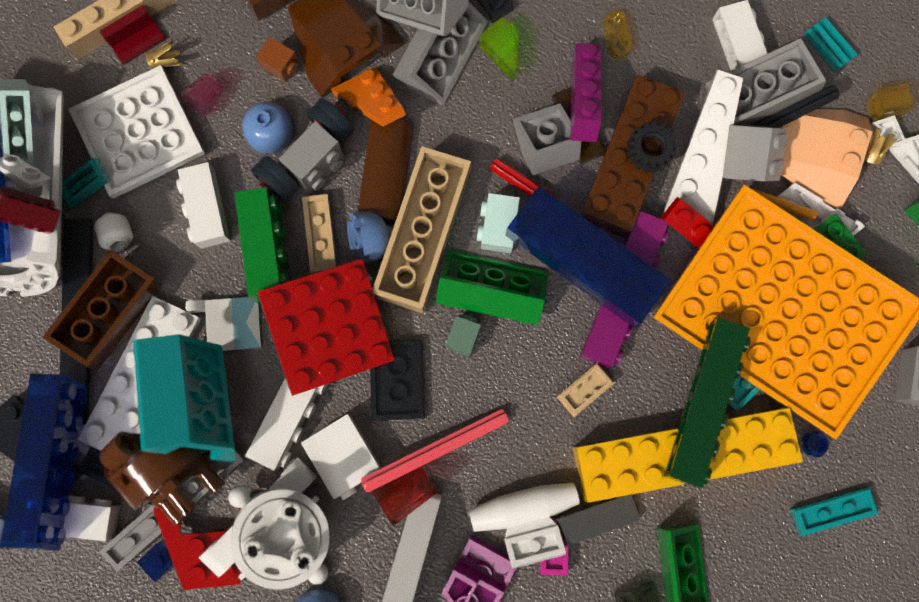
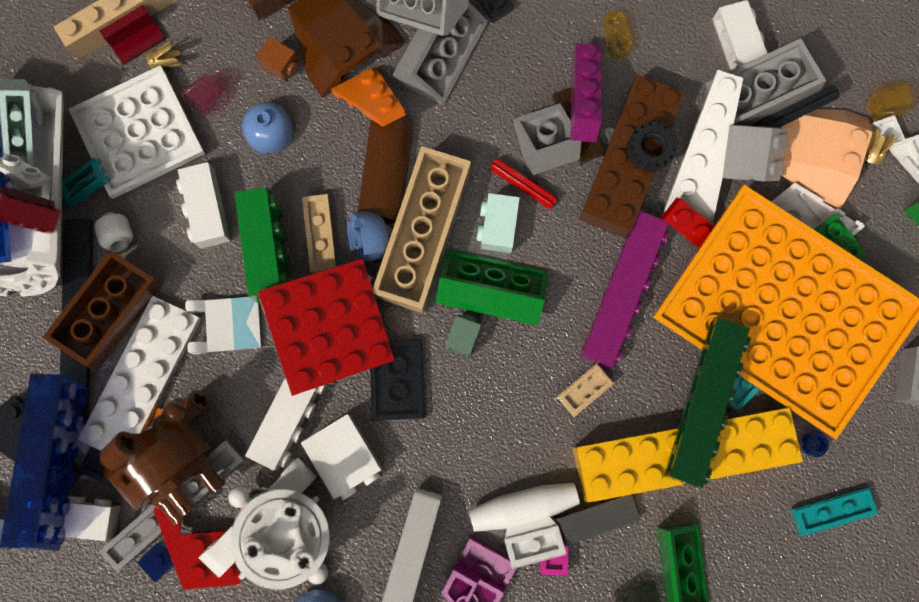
teal slope [133,334,236,462] -> none
brick [251,98,354,202] -> none
coral axle [361,409,509,493] -> none
clear red tile [371,453,438,526] -> none
clear neon green slope [479,17,519,81] -> none
clear blue brick [505,186,672,328] -> none
light orange piece [752,189,818,221] -> none
teal tile [804,17,858,72] -> none

